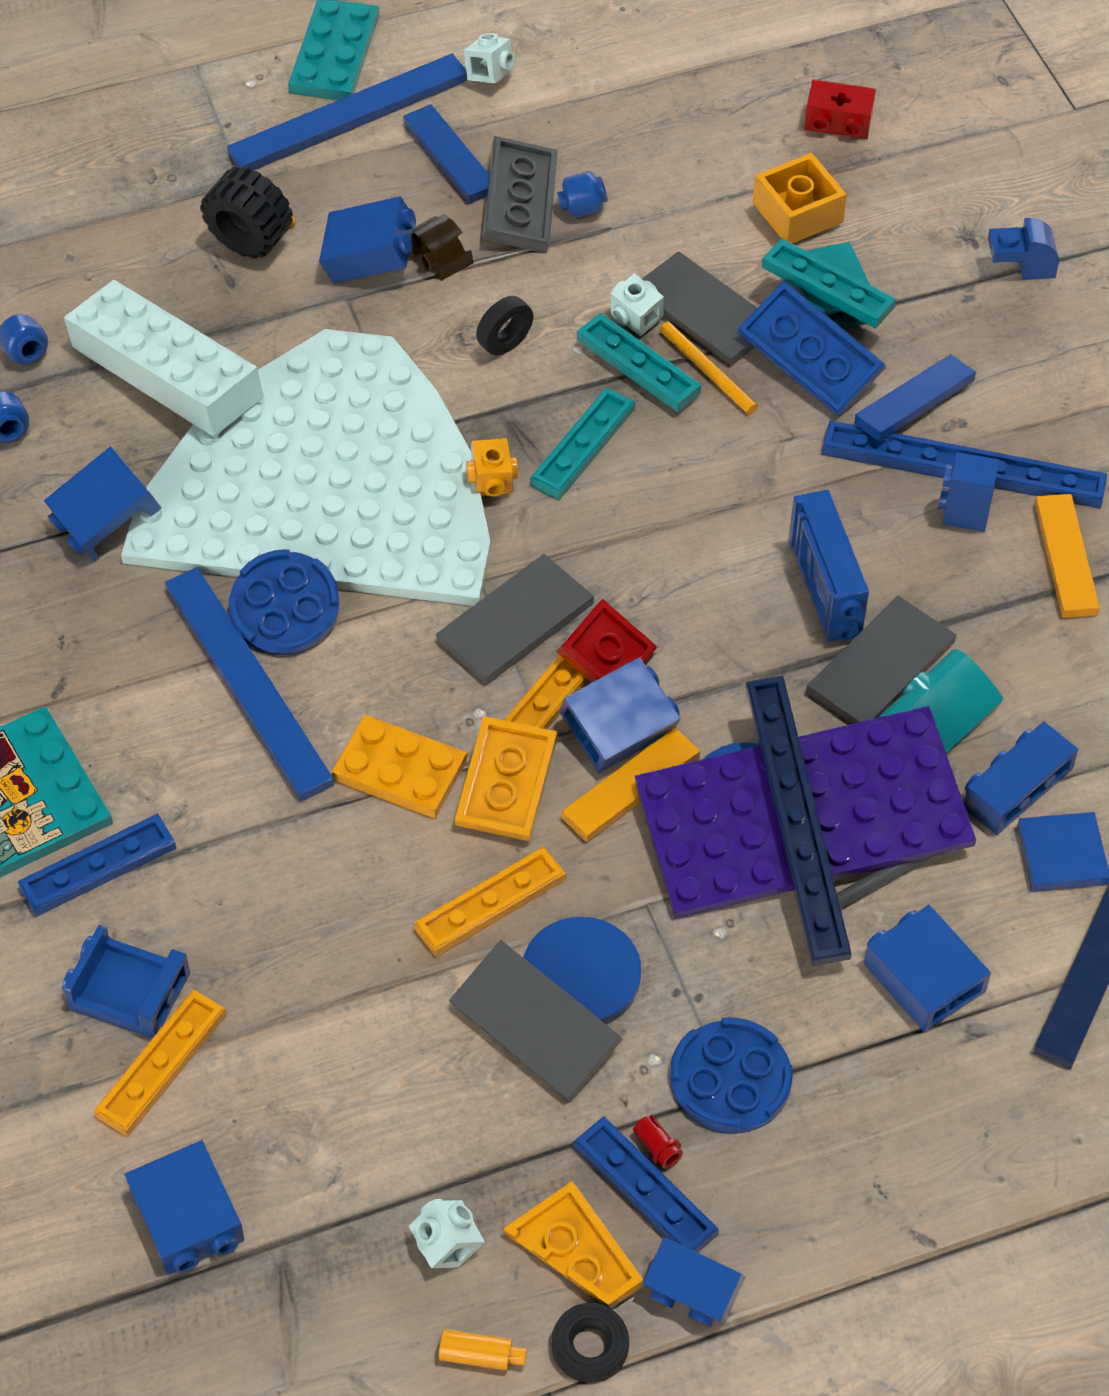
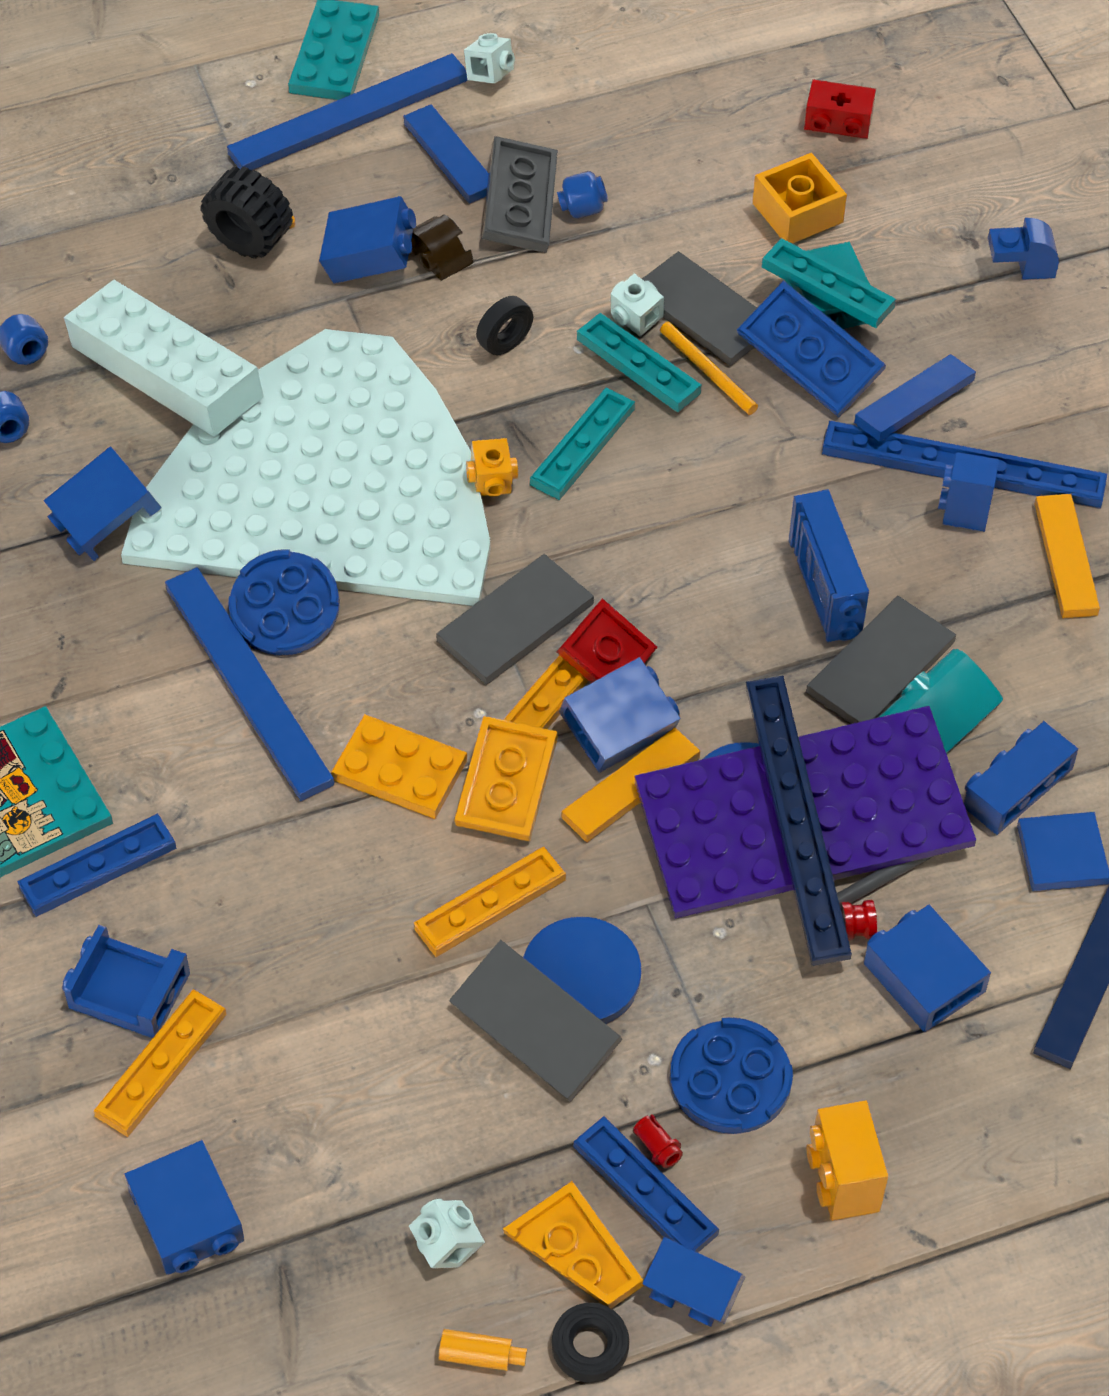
none -> light orange brick [806,1100,888,1221]
none -> red wheel [840,900,877,941]

